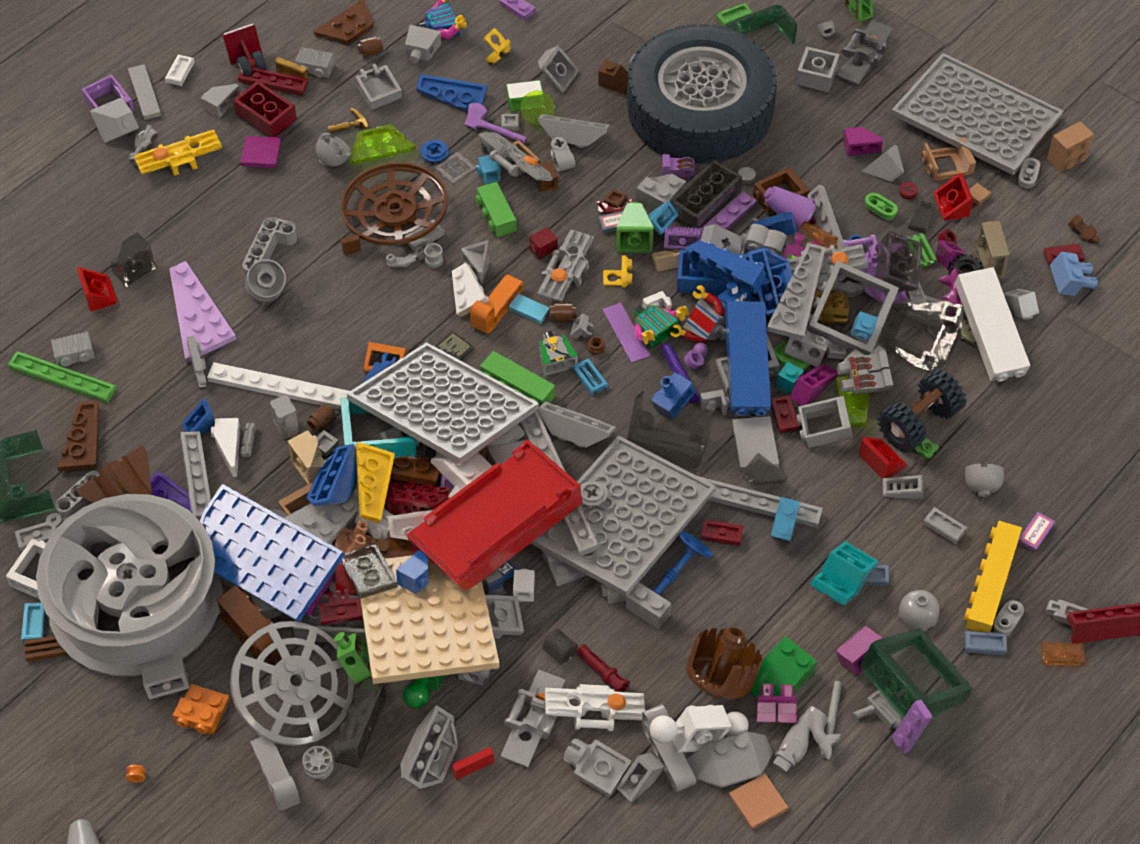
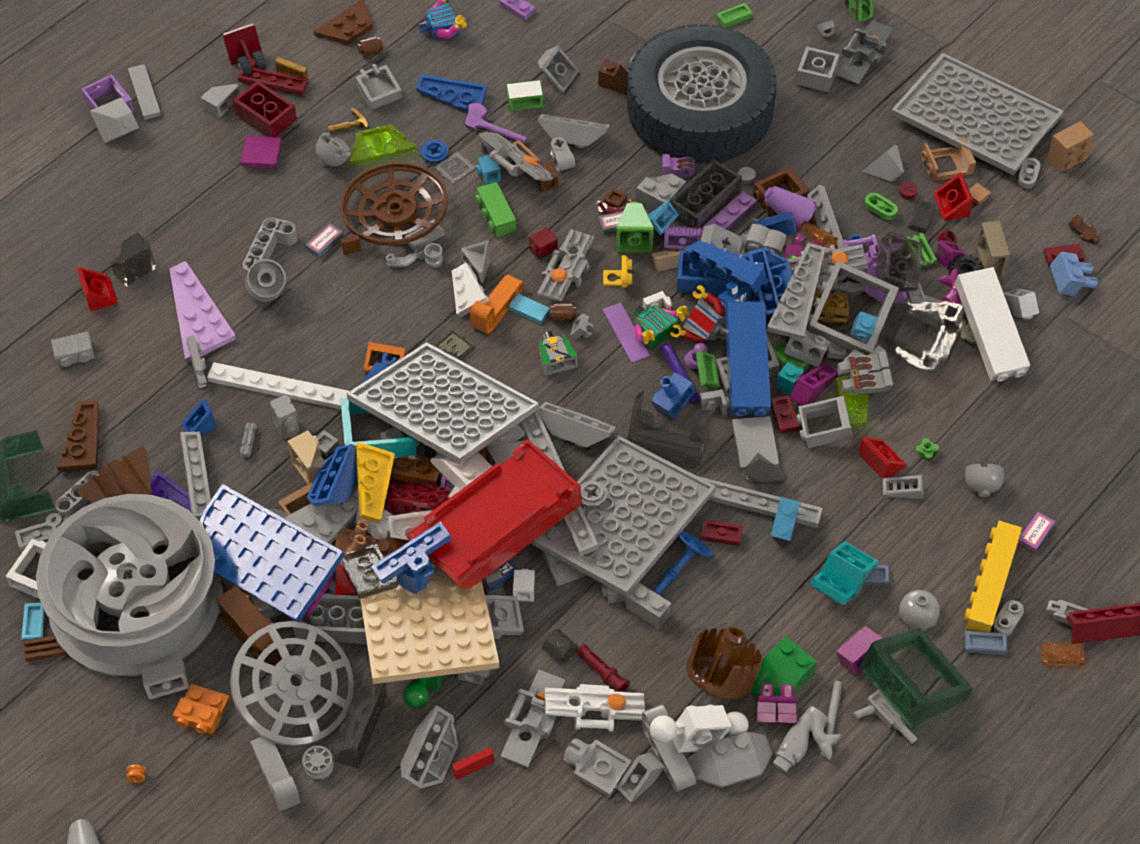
bright green tile [7,351,117,404] -> none
light grey piece [128,125,157,166] -> none
yellow piece [134,130,222,176] -> none
white plate [165,55,194,86] -> none
white slope [211,418,241,477] -> none
light grey brick [295,47,335,78] -> none
reddish brown brick [307,405,336,433] -> none
dark red hinge [319,589,363,626] -> none
bright green torso [334,632,372,684] -> none
light grey torso [405,25,441,64] -> none
bright green brick [480,351,555,407] -> none
yellow bracket [484,28,511,64] -> none
light grey tile [501,114,519,131] -> none
clear neon green tile [520,90,555,126] -> none
dark azure tile [573,358,608,396] -> none
reddish brown plate [587,336,605,354] -> none
clear green windscreen [721,5,797,44] -> none
nougat tile [729,773,788,830] -> none
magenta slope [843,127,883,156] -> none
black plate [877,369,967,453] -> none
medium lavender plate [892,700,933,754] -> none
light grey plate [923,507,967,544] -> none
none -> tile [305,223,343,258]
none -> plate [371,522,452,584]
none -> bright green tile [696,351,720,390]

